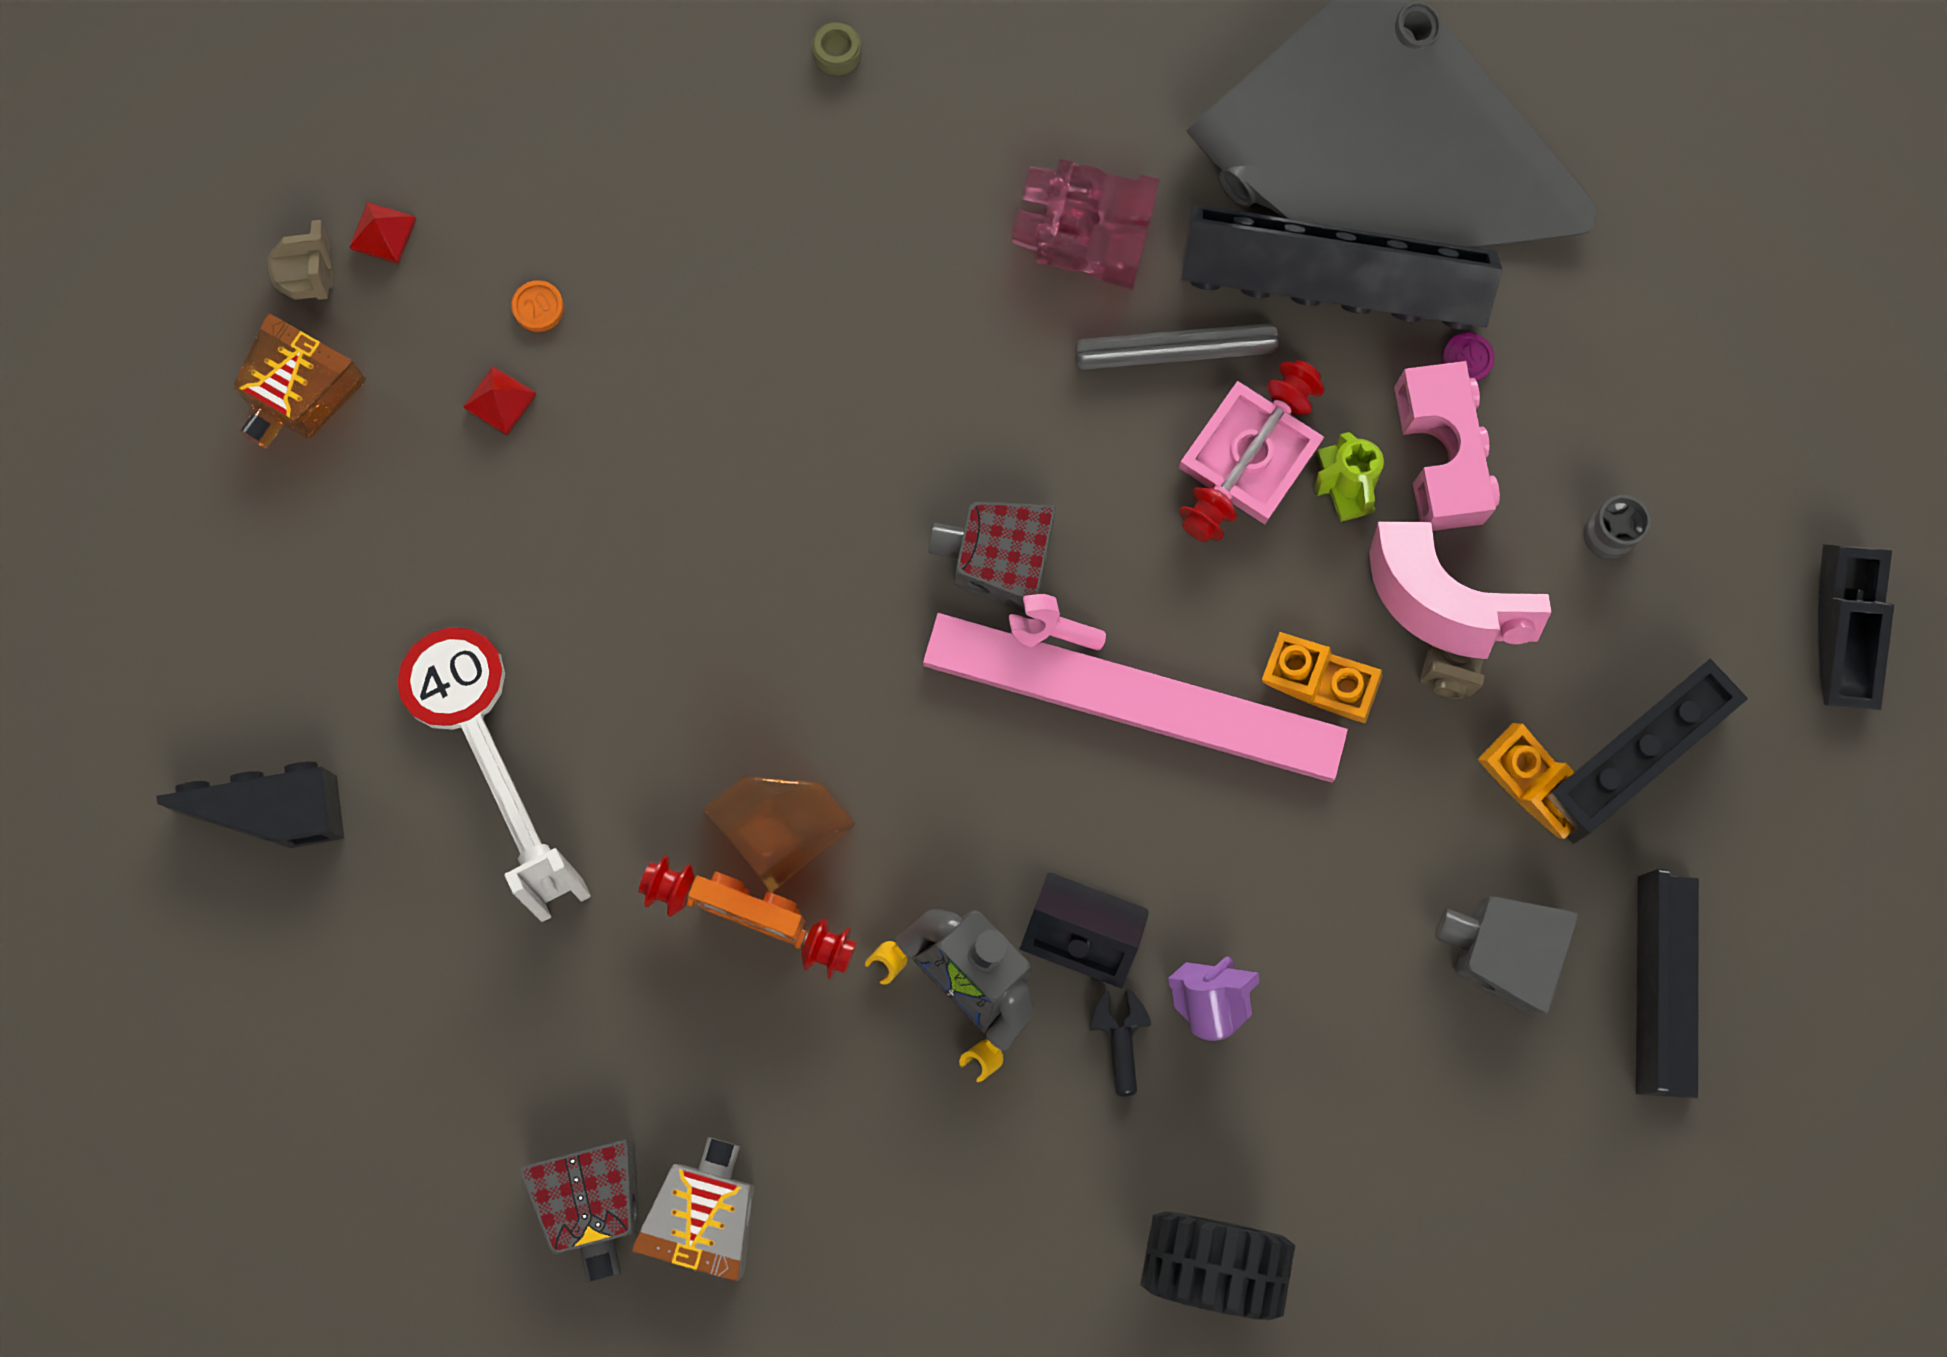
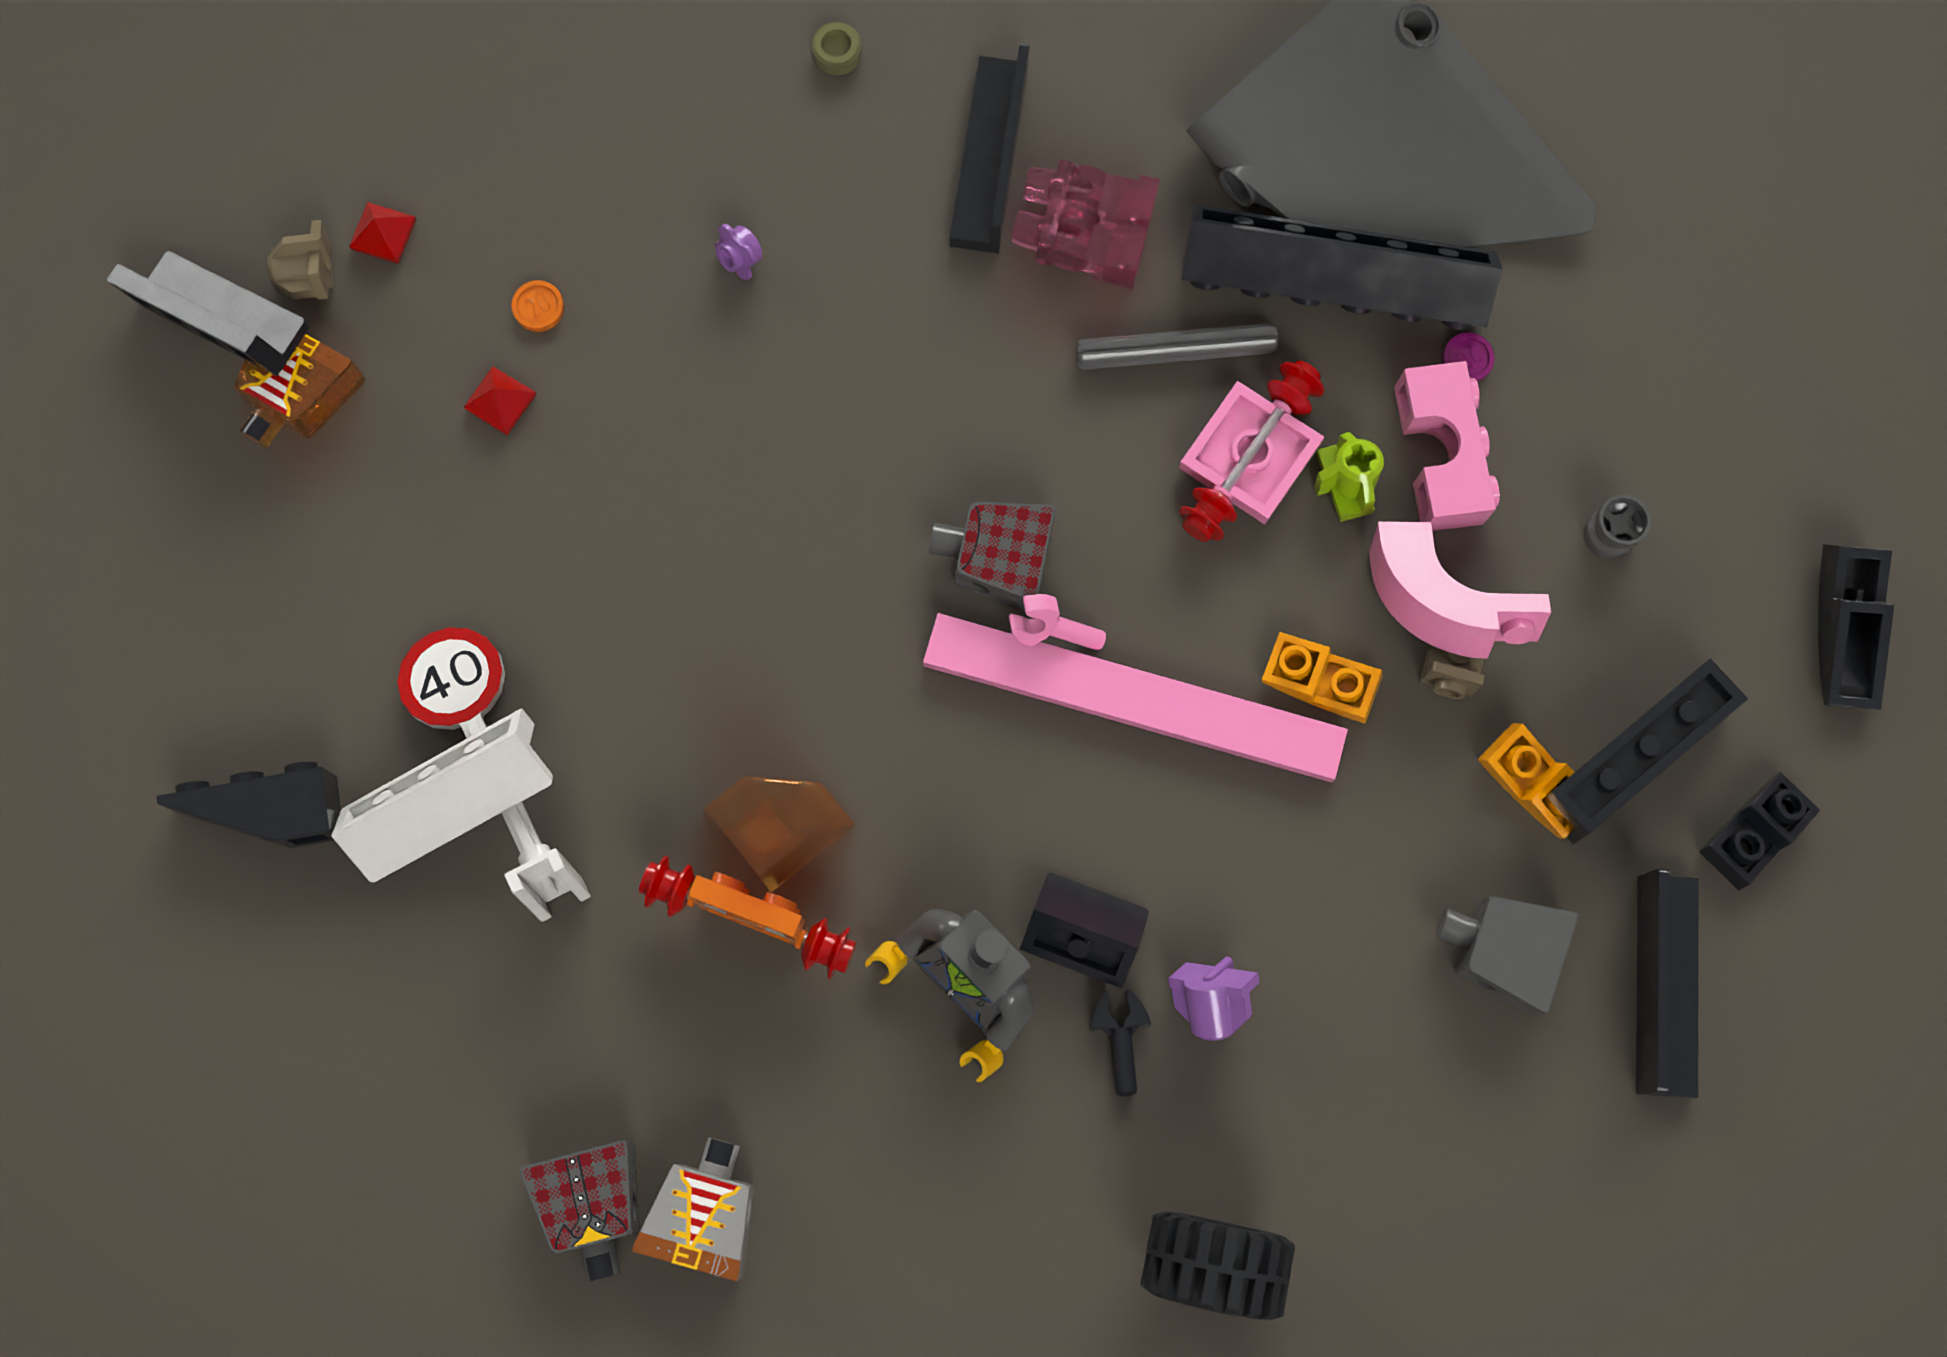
none -> panel [106,251,310,377]
none -> white panel [331,708,553,882]
none -> medium lavender plate [715,224,762,281]
none -> black panel [950,43,1030,254]
none -> black slope [1699,772,1820,891]

